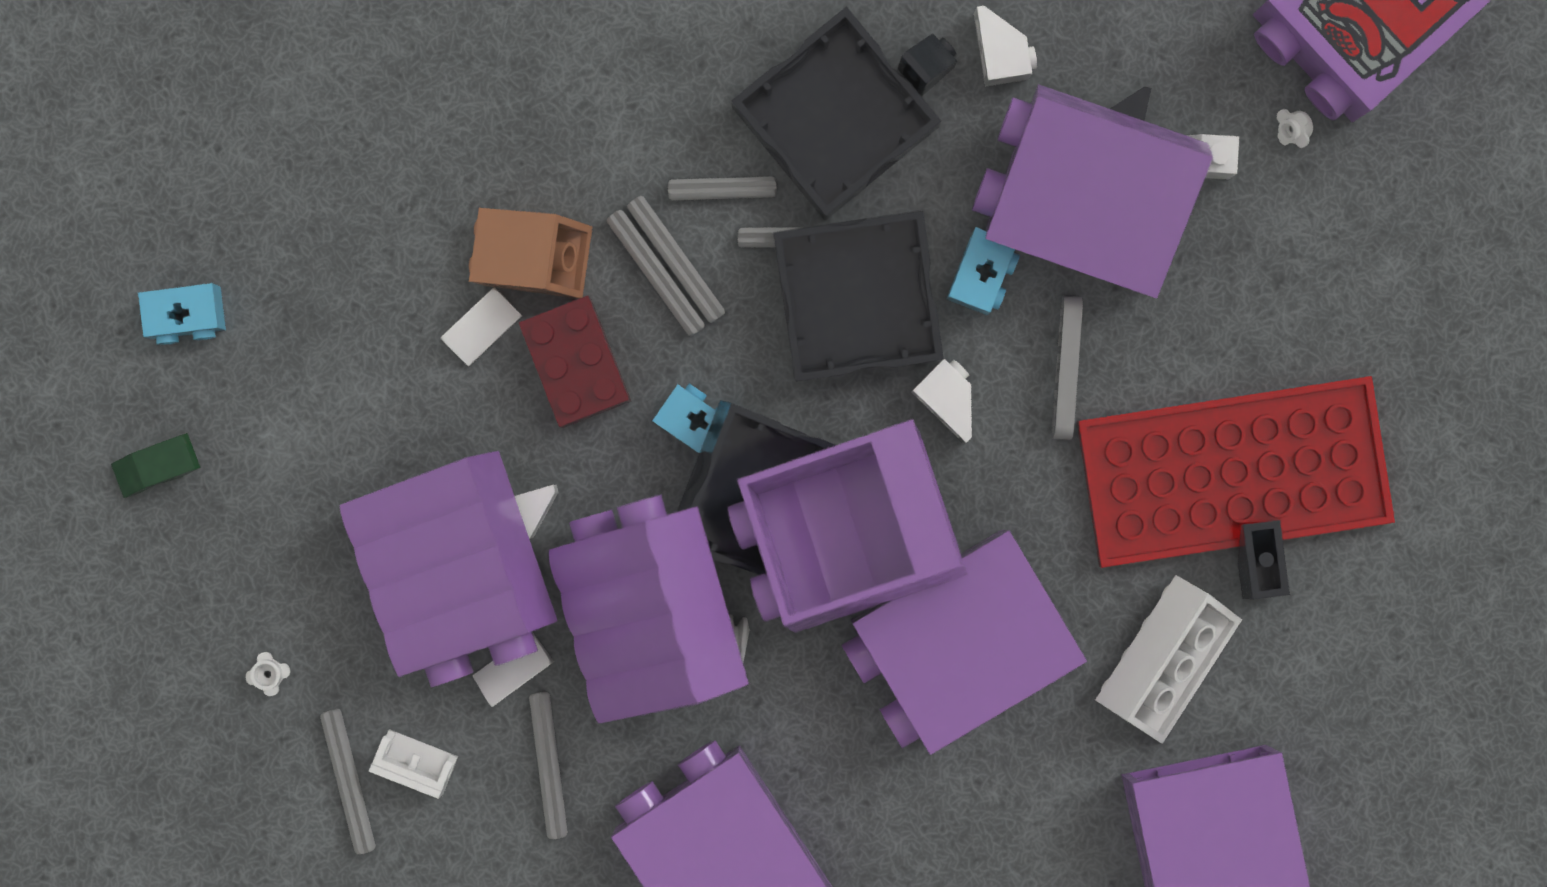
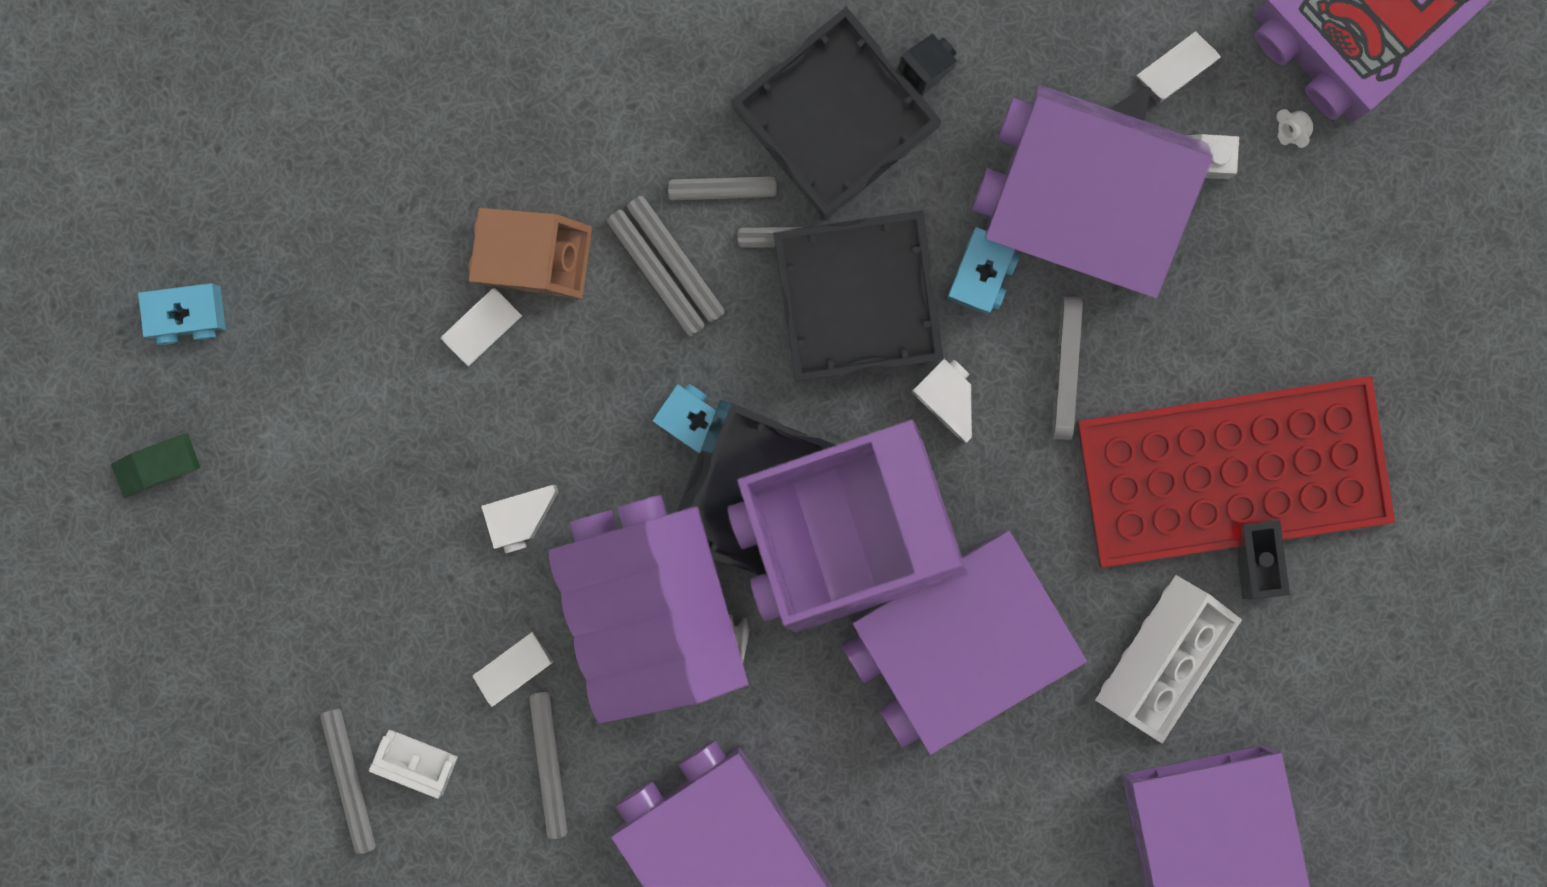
white plate [246,652,290,696] -> none
medium lavender brick [340,451,558,687] -> none
dark red brick [518,295,632,428] -> none
white slope [974,6,1037,86] -> none
none -> white slope [1136,31,1221,105]

